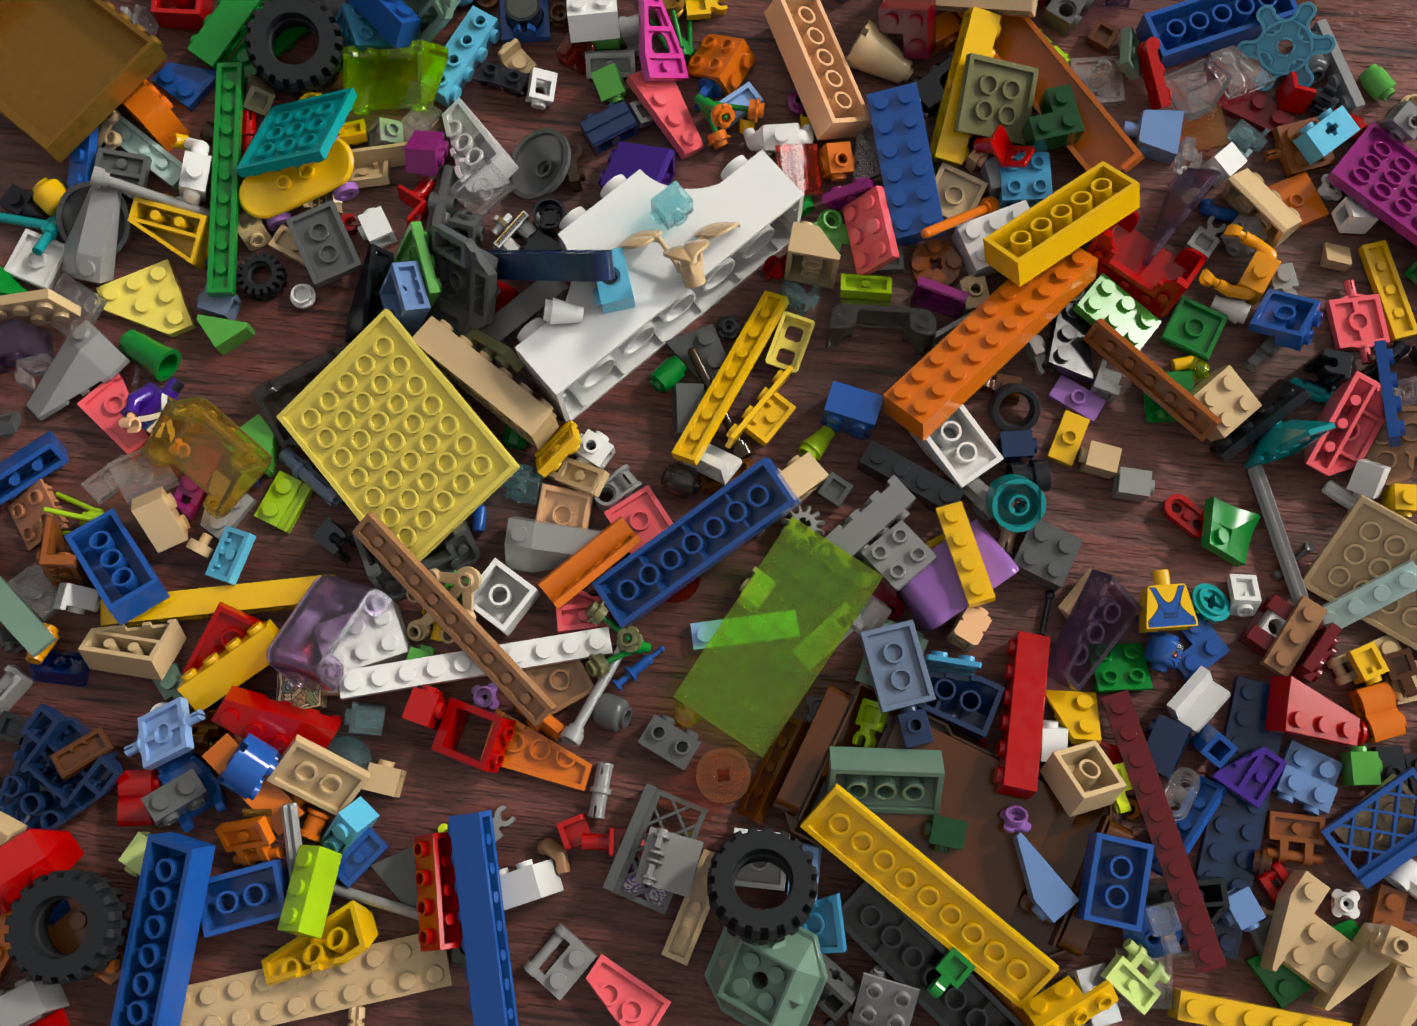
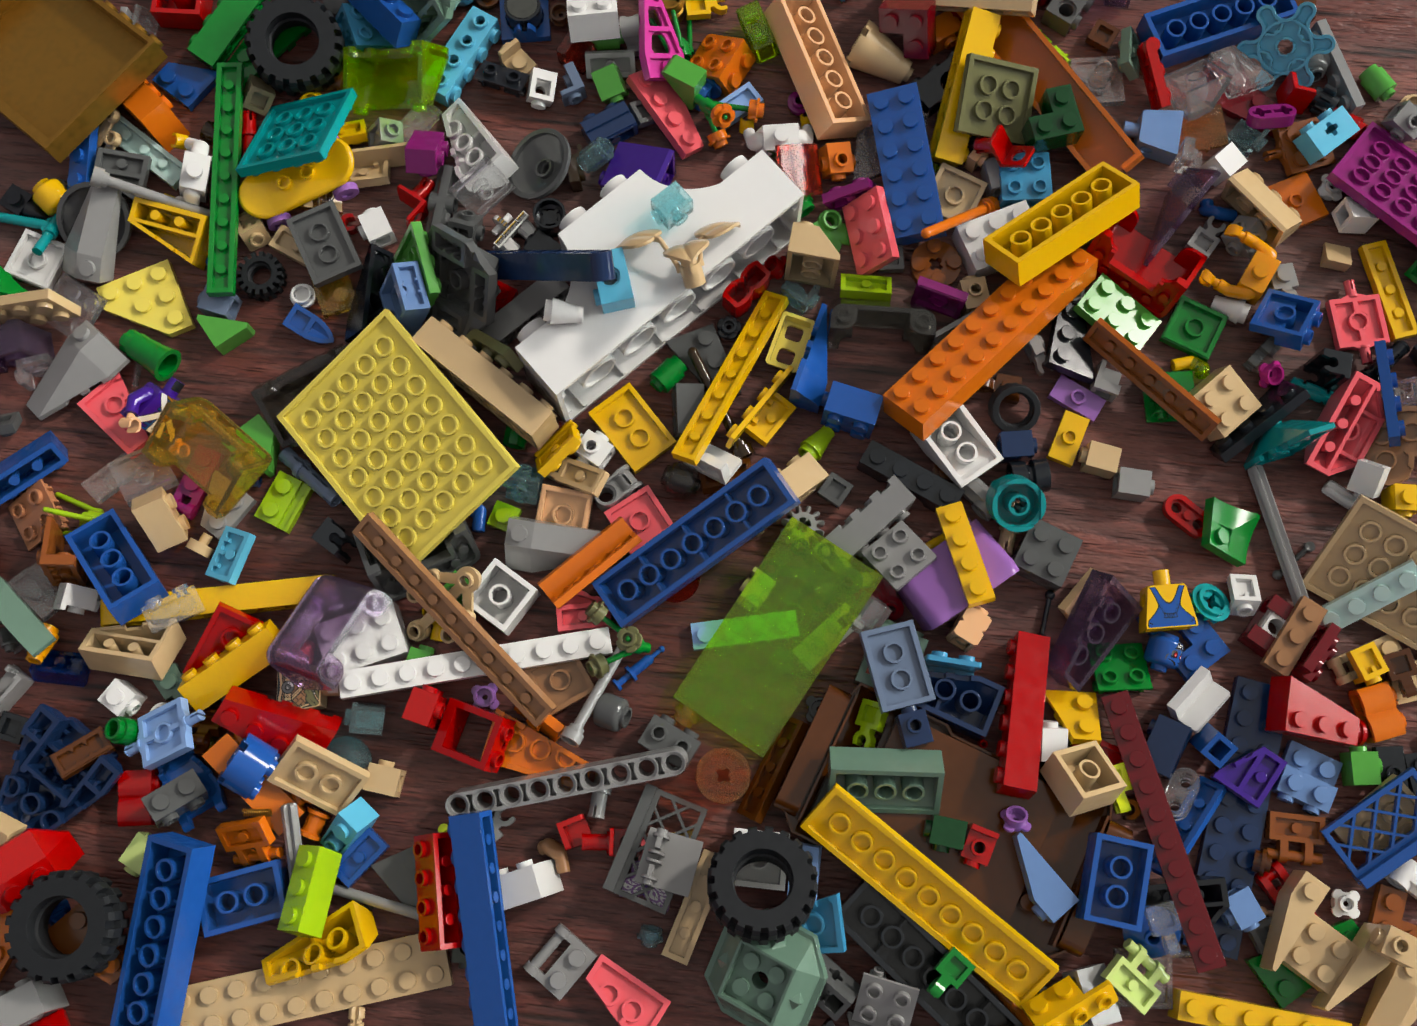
none -> white brick [97,678,148,718]
none -> green brick [104,716,139,746]
none -> clear brick [140,583,206,634]
none -> blue plate [282,303,334,343]
none -> clear yellow plate [308,272,355,319]
none -> light grey beam [445,746,688,816]
none -> lime plate [487,500,522,532]
none -> sand blue bracket [560,61,587,107]
none -> clear light blue brick [577,137,614,173]
none -> yellow plate [588,382,677,475]
none -> clear light blue plate [636,924,663,948]
none -> bright green slope [661,55,707,110]
none -> red brick [722,260,771,318]
none -> clear neon green brick [736,0,779,63]
none -> blue wedge [789,303,829,413]
none -> red brick [957,823,1000,870]
none -> magenta beam [1246,104,1297,129]
none -> dark pink plate [1258,360,1284,388]

